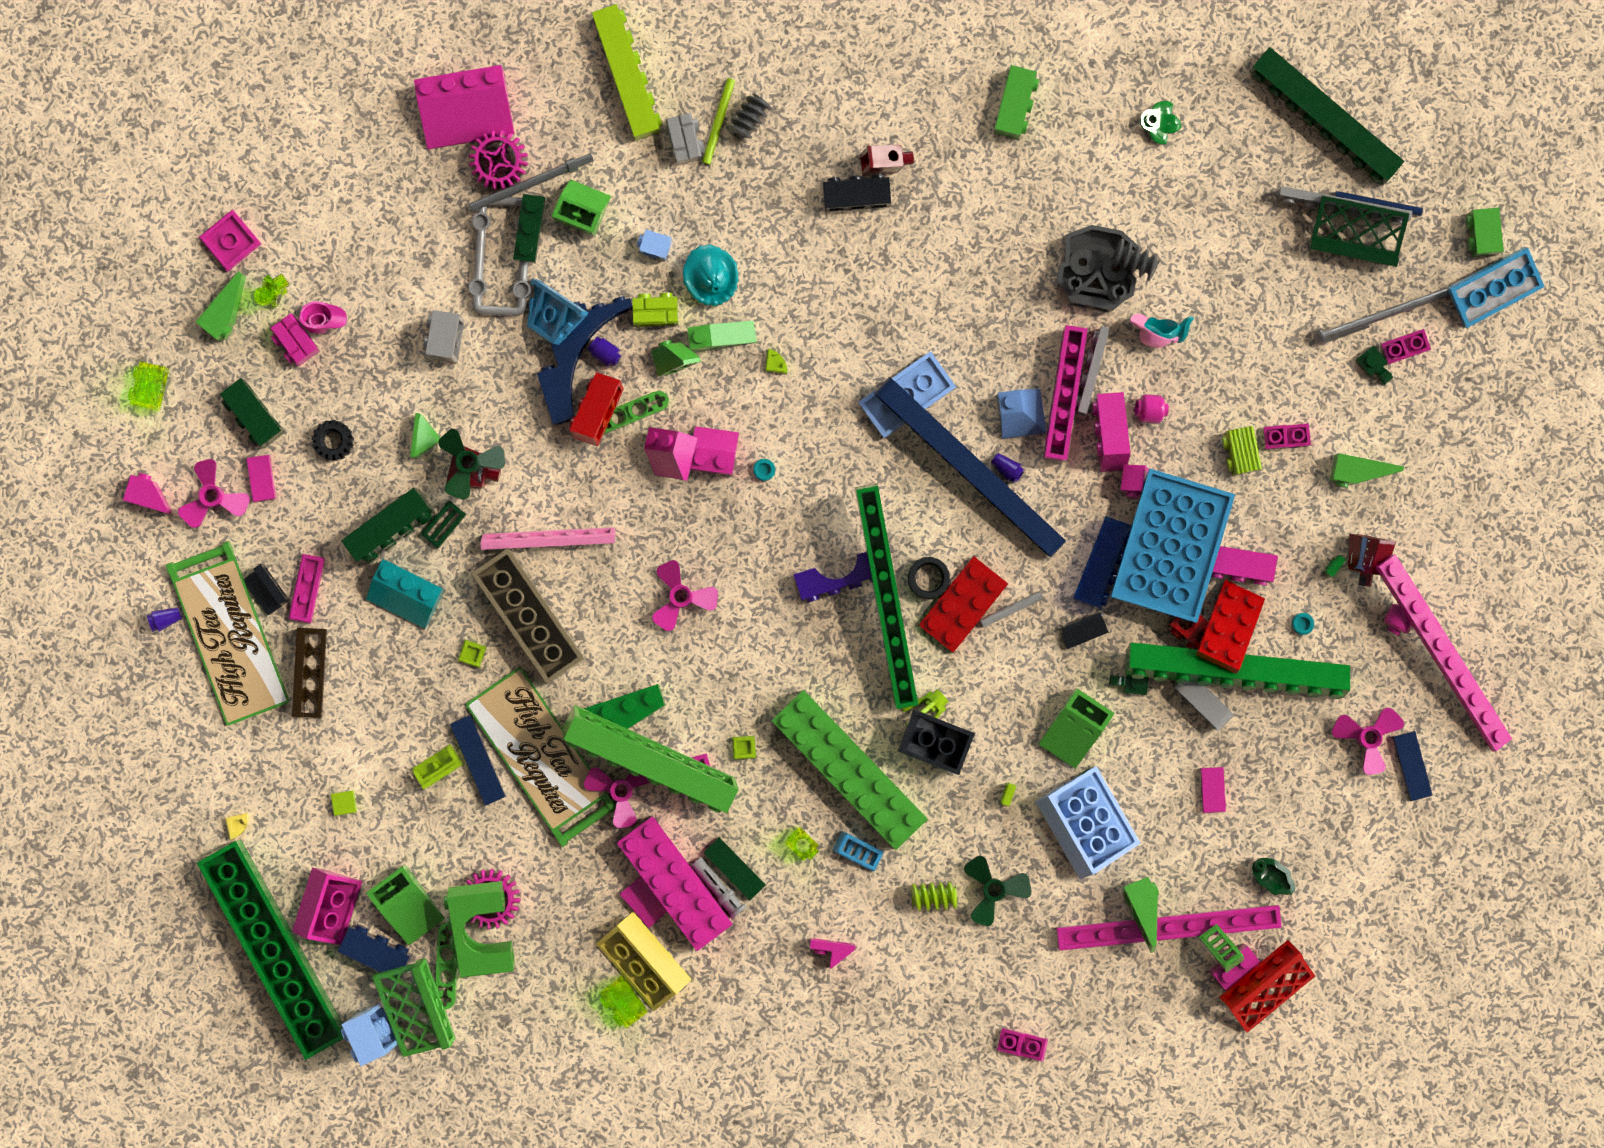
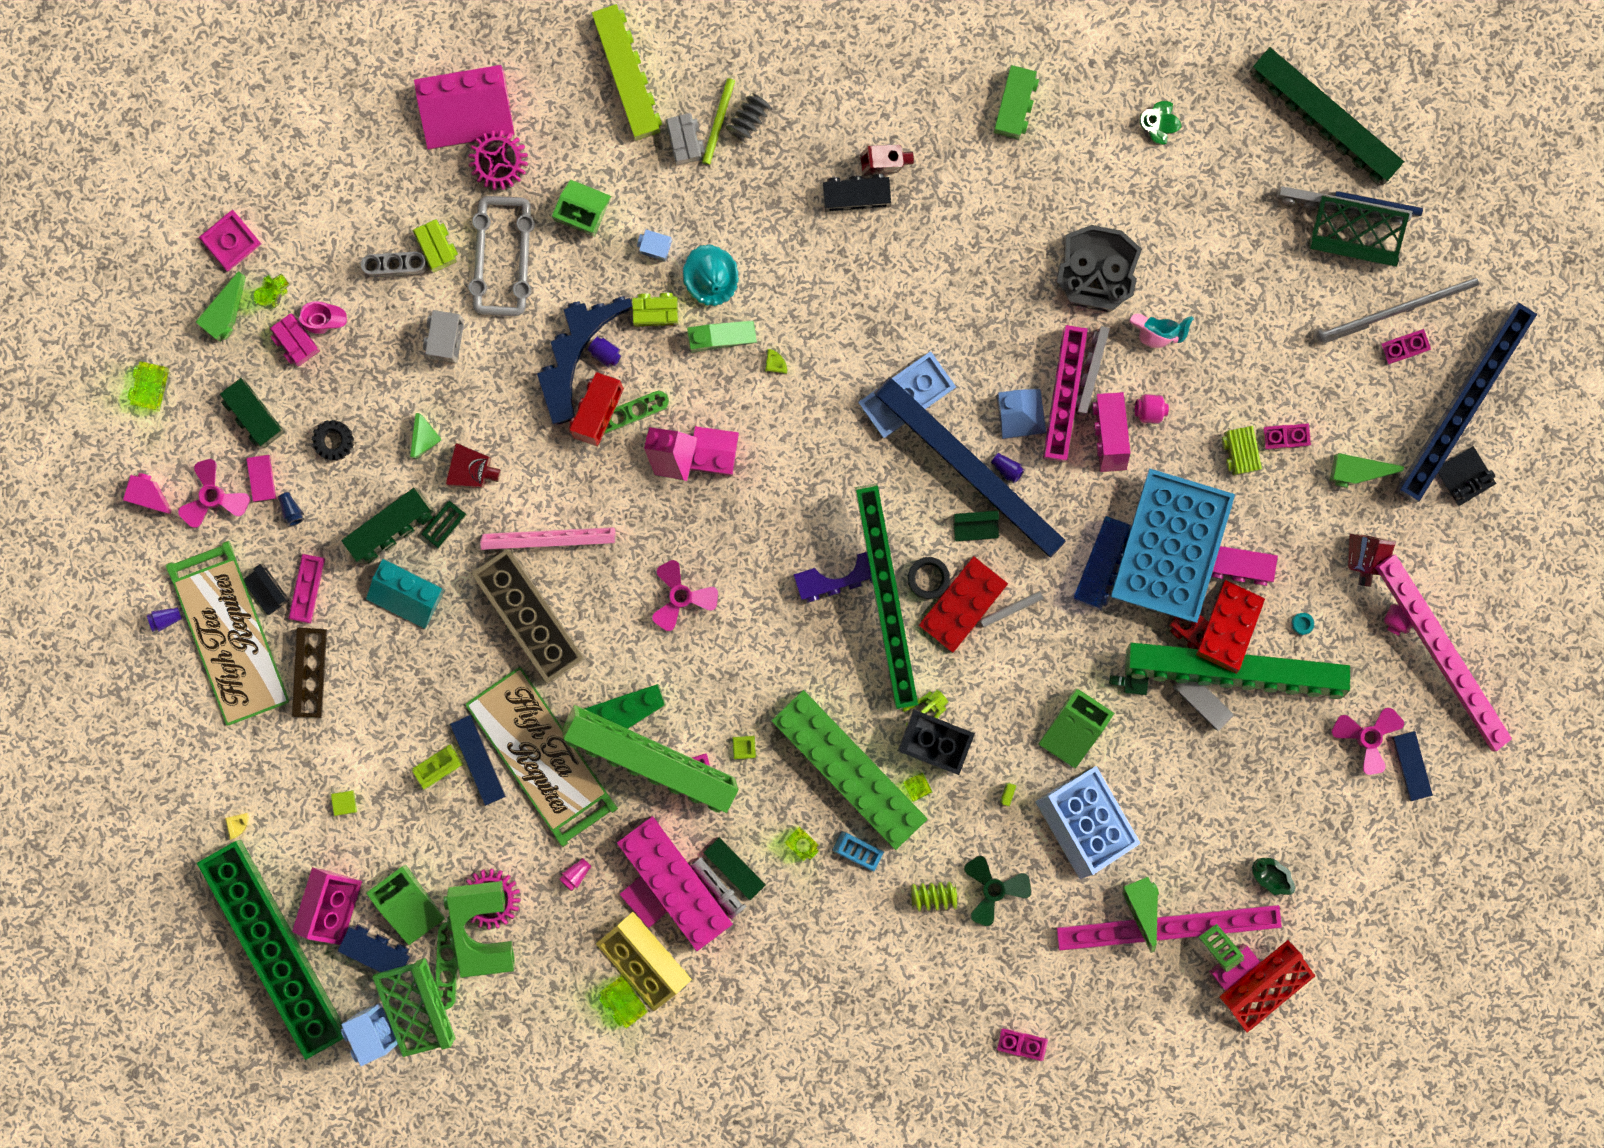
dark green piece [438,429,506,500] -> none
lime tile [458,639,487,668] -> none
dark grey bar [468,153,594,212] -> none
dark green plate [513,194,546,264] -> none
dark azure wing [527,278,588,345] -> none
dark pink piece [584,767,651,828] -> none
bright green slope [651,340,701,376] -> none
teal tile [753,459,775,481] -> none
dark pink slope [810,938,855,969] -> none
black panel [1059,612,1109,649] -> none
dark grey piece [1110,238,1161,281] -> none
dark pink brick [1121,464,1148,500] -> none
dark pink tile [1200,767,1226,813] -> none
green tile [1322,555,1346,578] -> none
dark green plate [1355,345,1394,385] -> none
dark azure piece [1447,247,1545,328] -> none
bright green brick [1465,207,1504,257] -> none
none -> dark blue cone [277,492,304,527]
none -> light grey beam [361,252,428,277]
none -> lime brick [412,219,459,273]
none -> dark pink cone [559,858,591,891]
none -> clear neon green tile [903,772,932,802]
none -> dark green panel [953,511,999,541]
none -> dark blue brick [1395,302,1537,504]
none -> black hinge [1438,446,1497,507]

